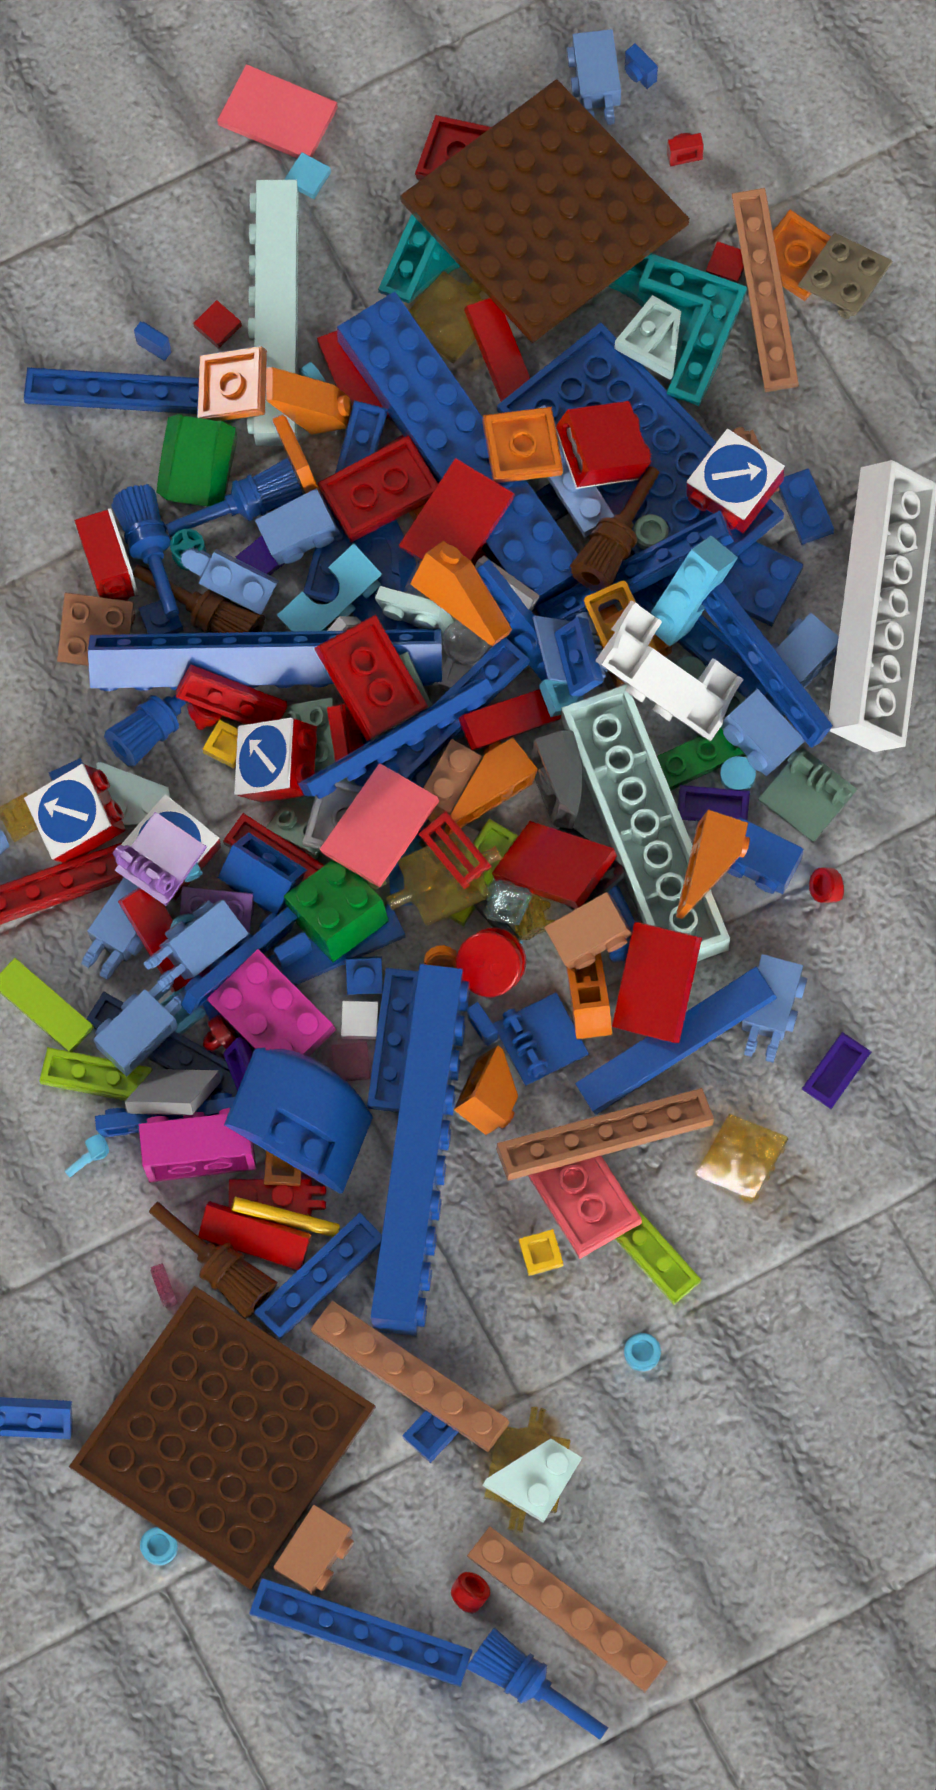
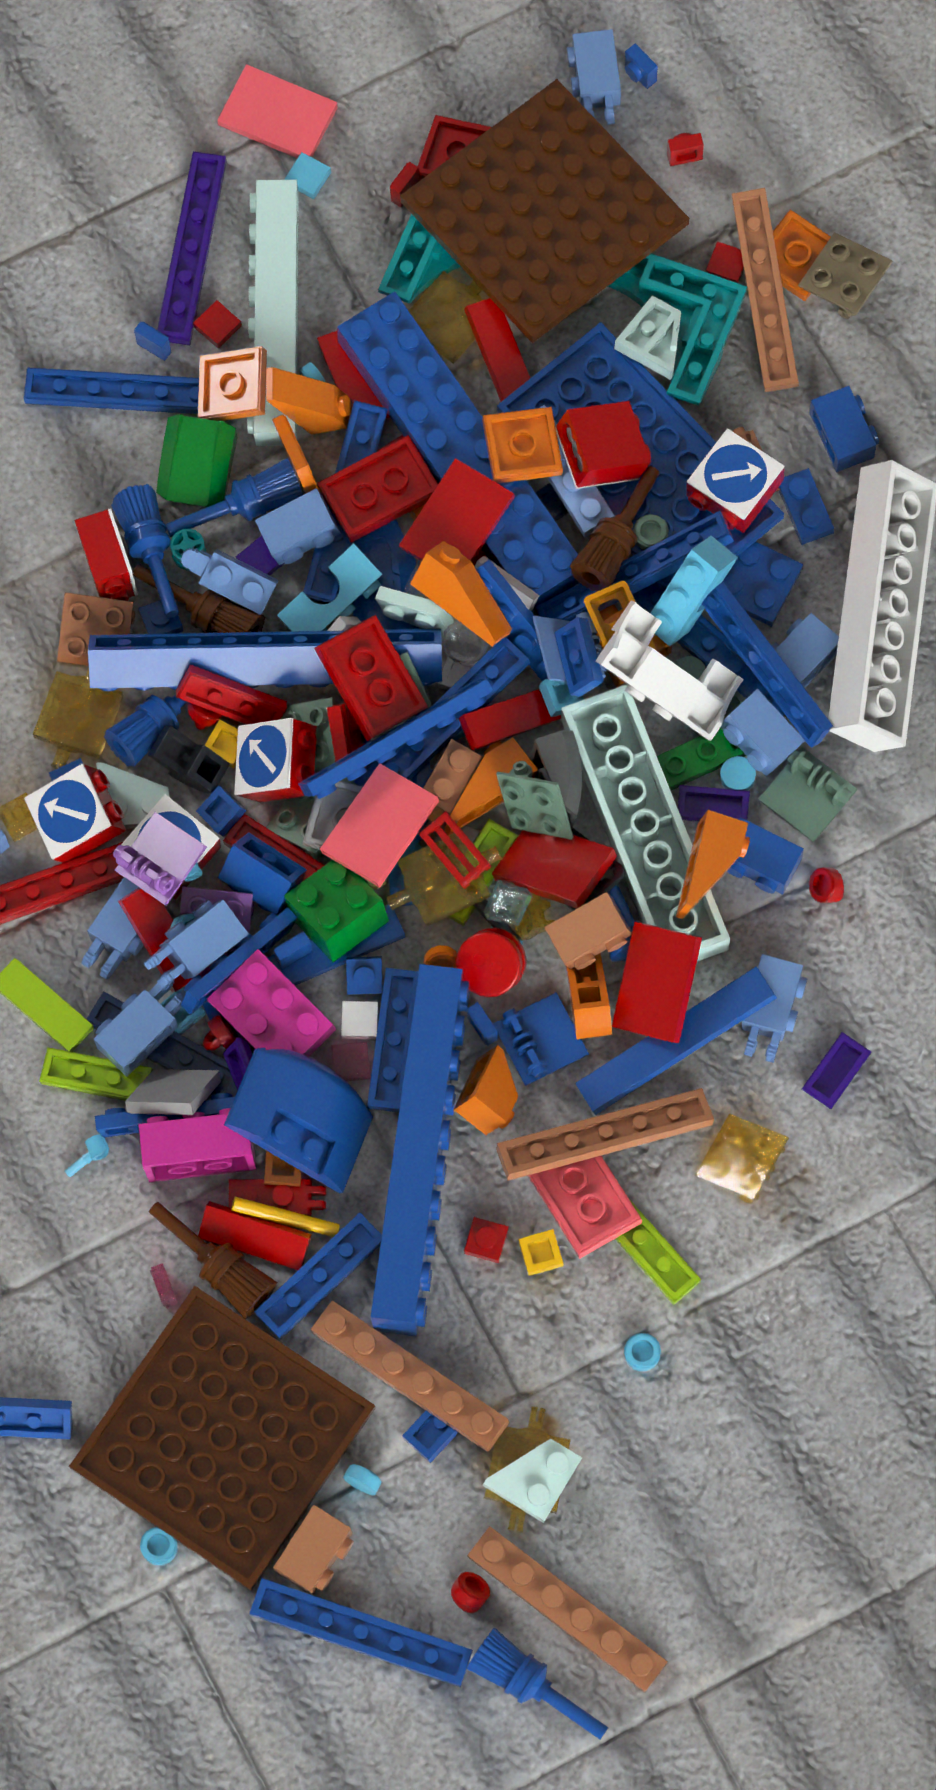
none -> clear yellow plate [33,668,124,769]
none -> black brick [148,725,230,793]
none -> dark purple tile [157,151,227,346]
none -> blue plate [196,785,247,837]
none -> medium azure tile [343,1464,382,1495]
none -> red tile [390,162,420,208]
none -> red plate [464,1217,509,1263]
none -> sand green hinge [496,761,573,840]
none -> blue brick [809,386,879,473]

